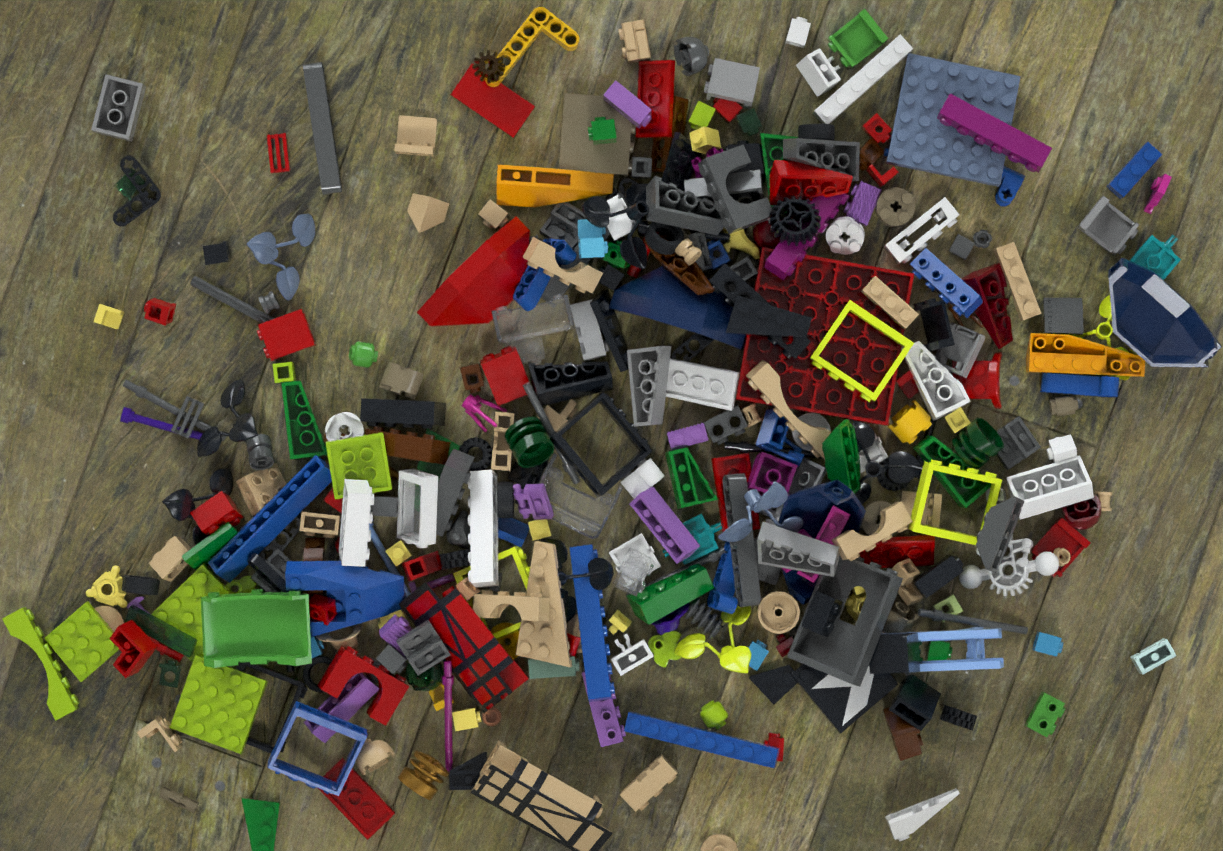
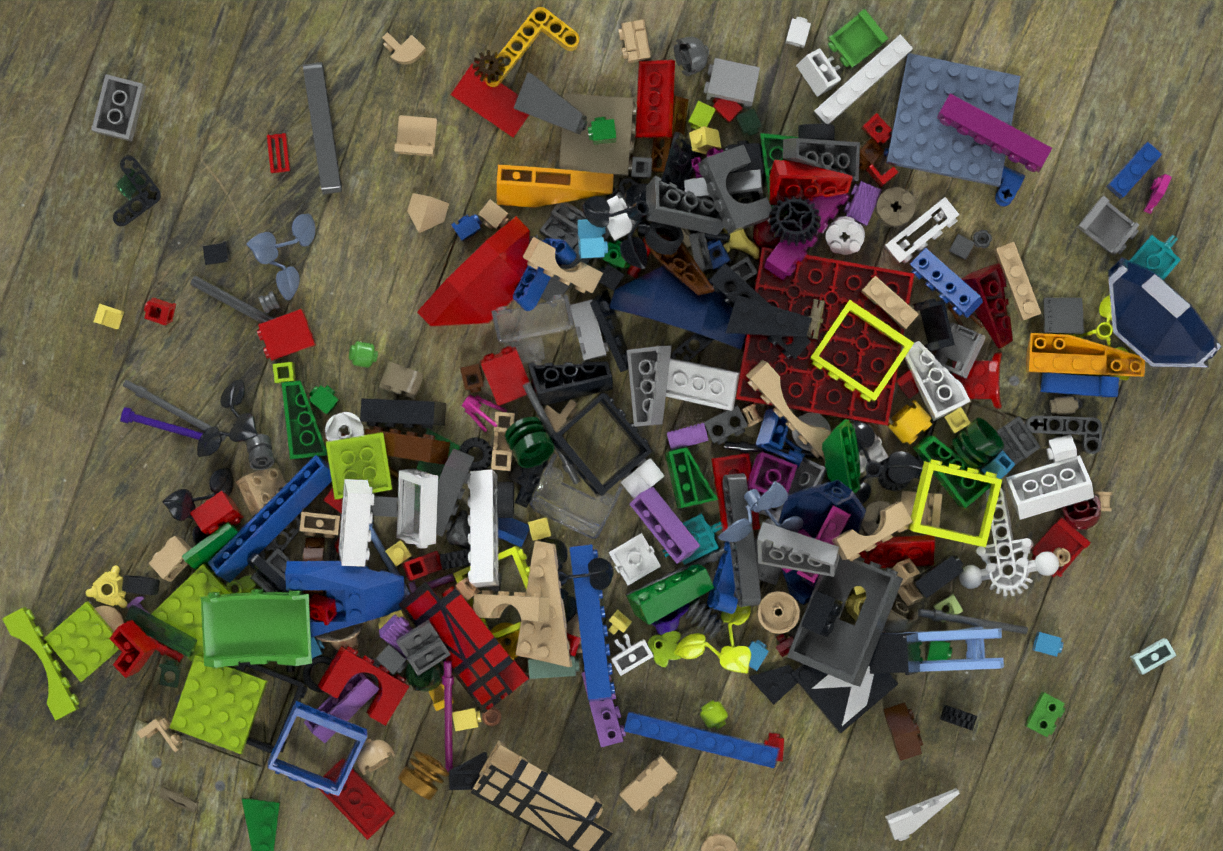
dark grey tile [171,396,205,439] -> none
medium lavender plate [513,484,554,520] -> none
medium lavender brick [603,80,652,129] -> none
clear brick [613,548,654,596] -> none
tan wheel [675,238,702,265] -> none
black brick [889,674,941,731] -> none
dark grey wedge [976,496,1025,573] -> none
none -> green brick [309,385,340,415]
none -> tan brick [382,32,427,64]
none -> blue brick [451,214,482,242]
none -> dark grey slope [514,73,587,135]
none -> dark tan pin [806,299,825,340]
none -> dark azure brick [980,450,1016,479]
none -> dark grey beam [1025,416,1102,454]

